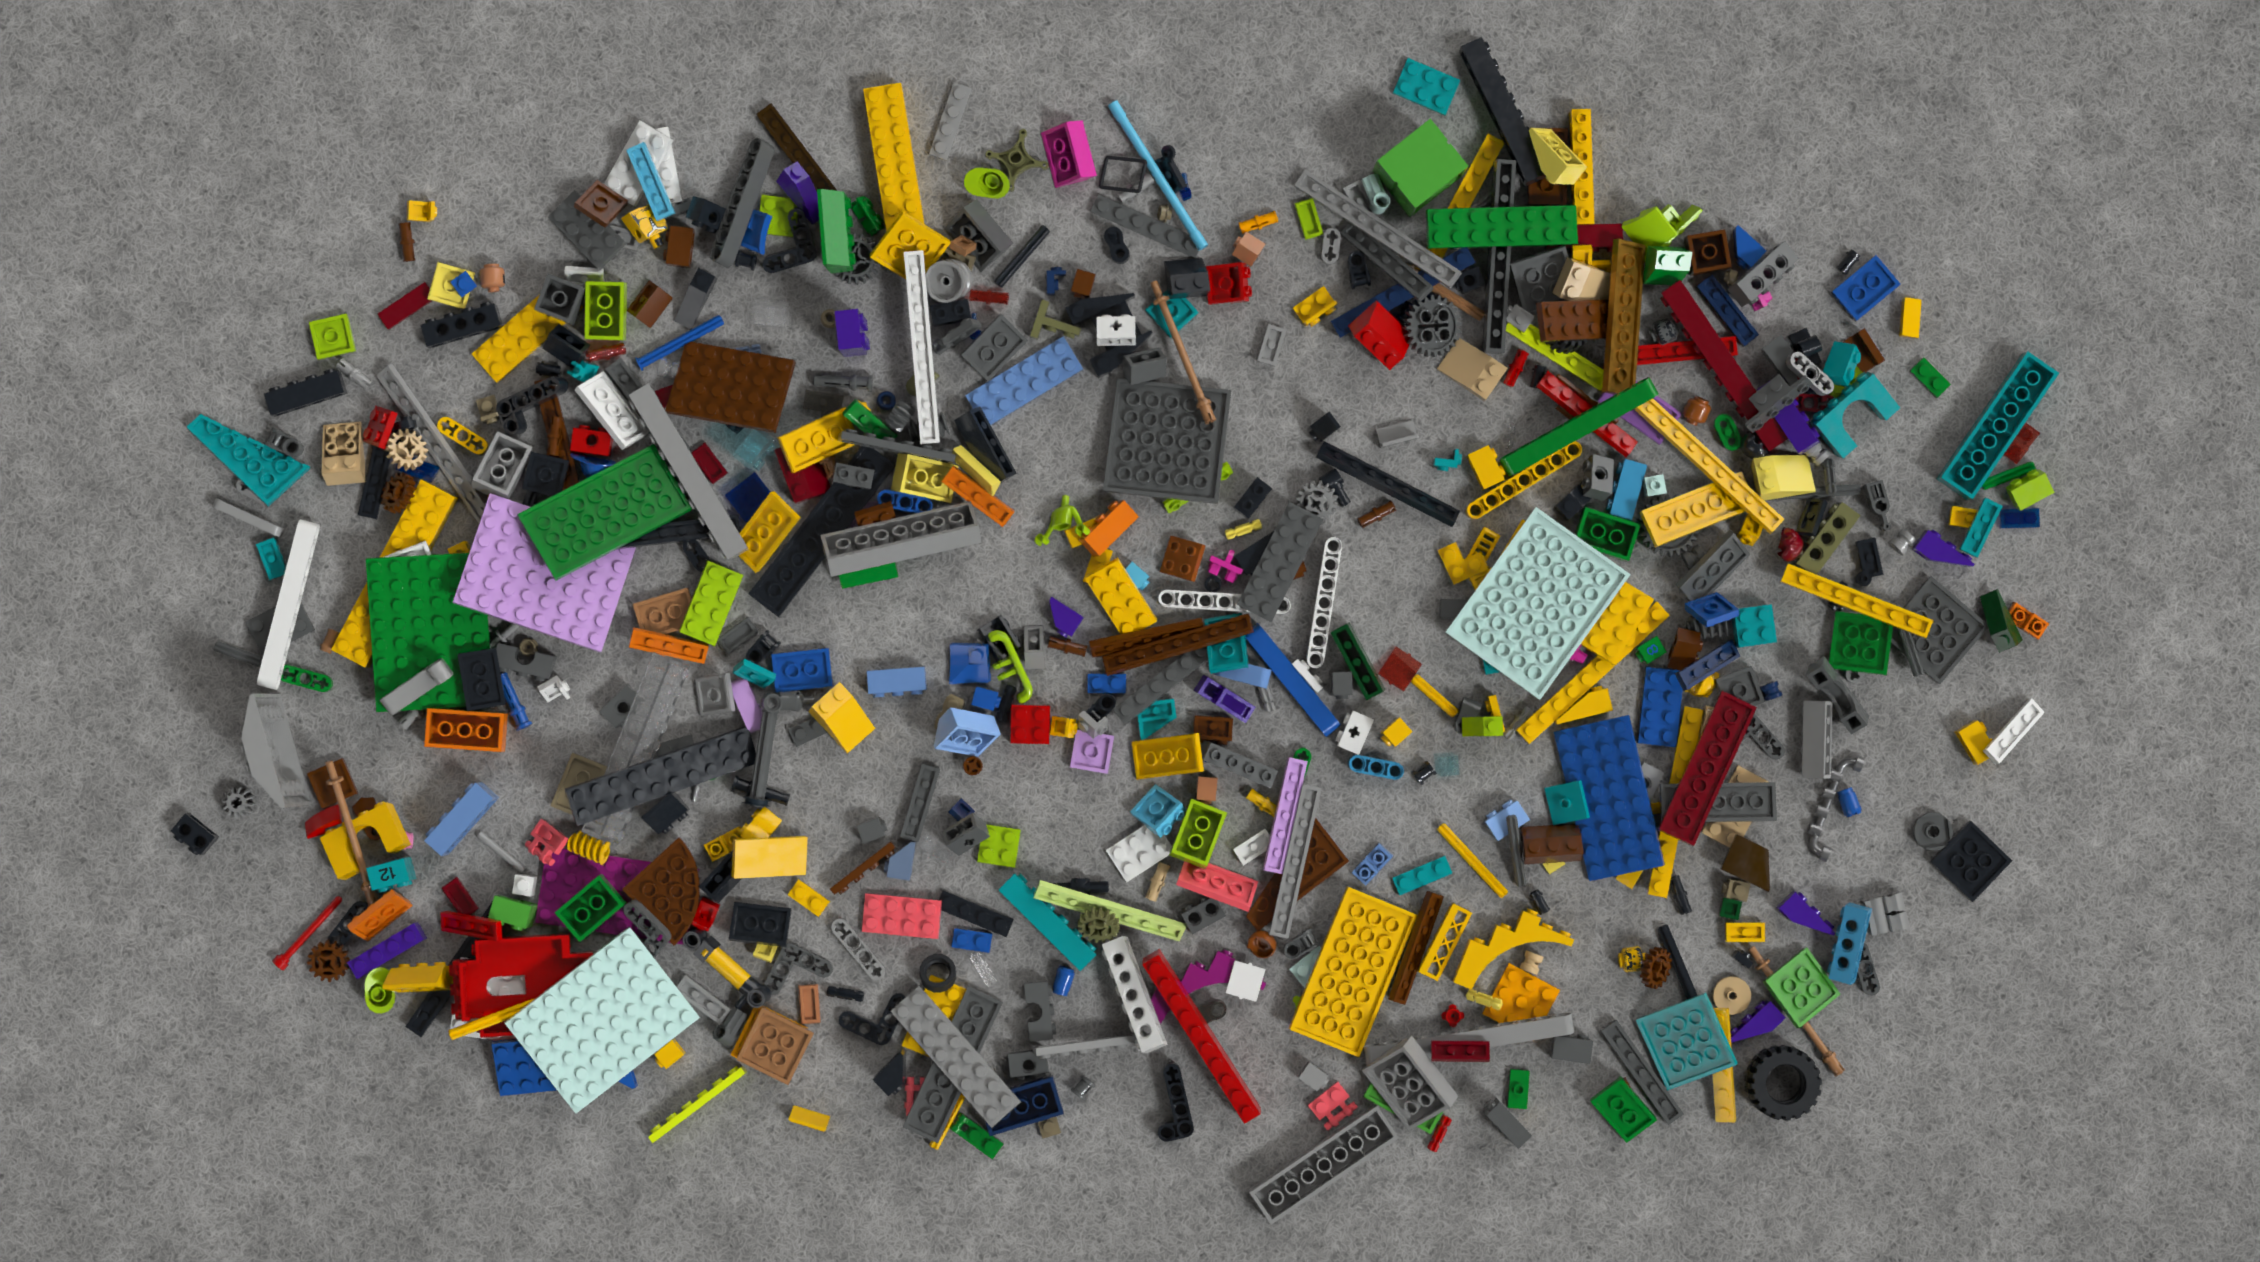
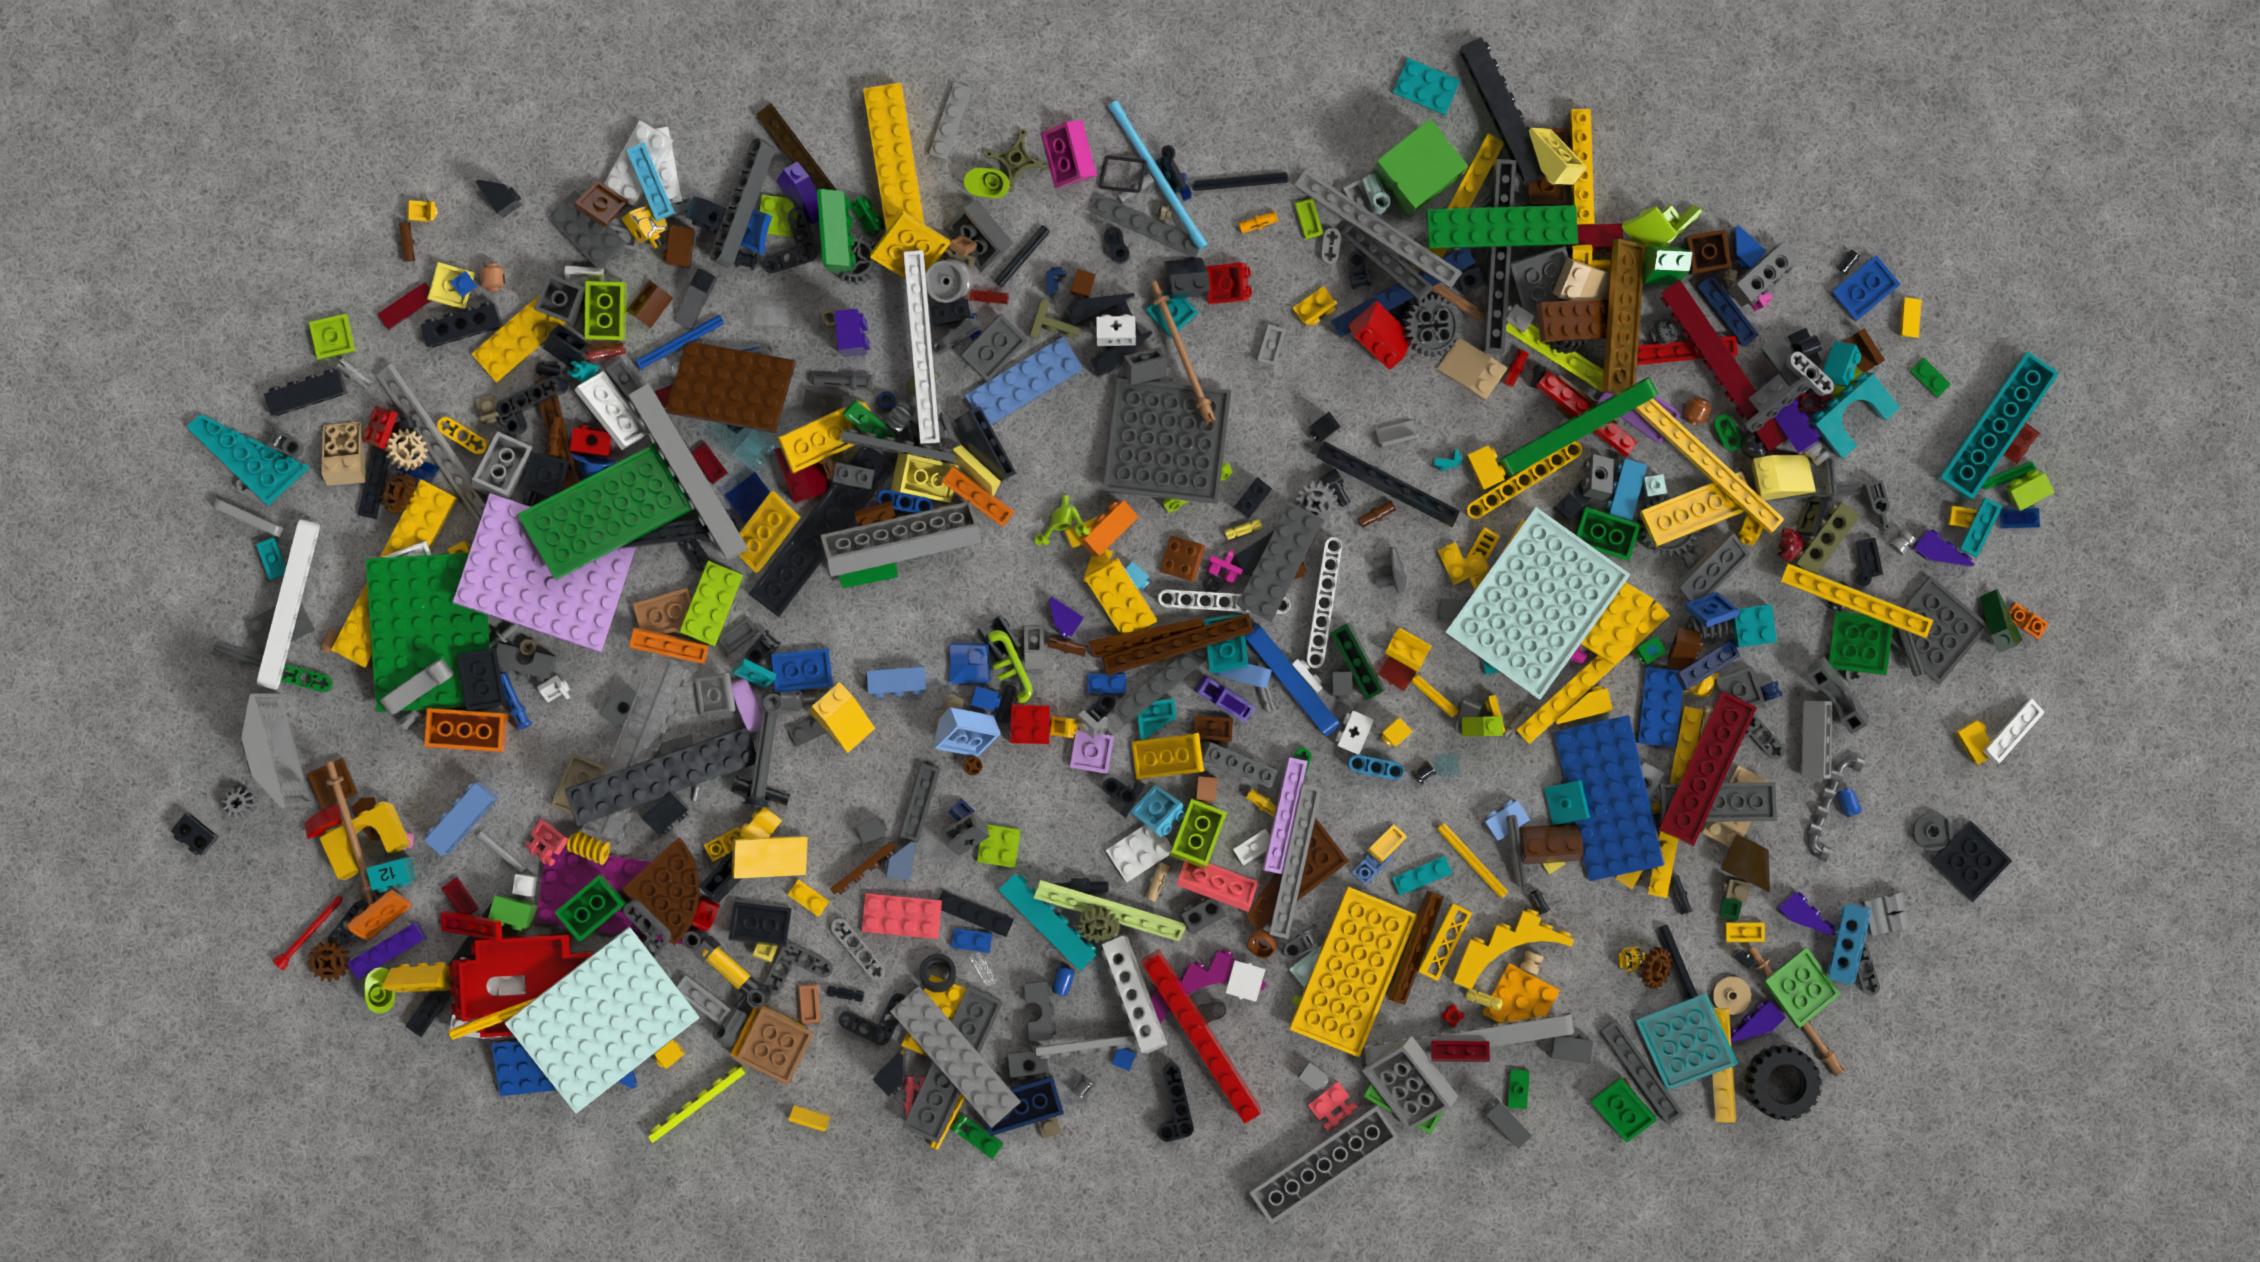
nougat brick [1232,232,1265,267] -> none
red axle [1427,1115,1452,1152] -> none
none -> black slope [475,179,522,218]
none -> black tile [1103,778,1146,818]
none -> blue tile [1111,1048,1137,1071]
none -> black axle [1193,172,1288,191]
none -> yellow tile [1367,824,1407,864]
none -> dark grey connector [1373,546,1407,593]
none -> yellow bracket [1385,628,1432,672]

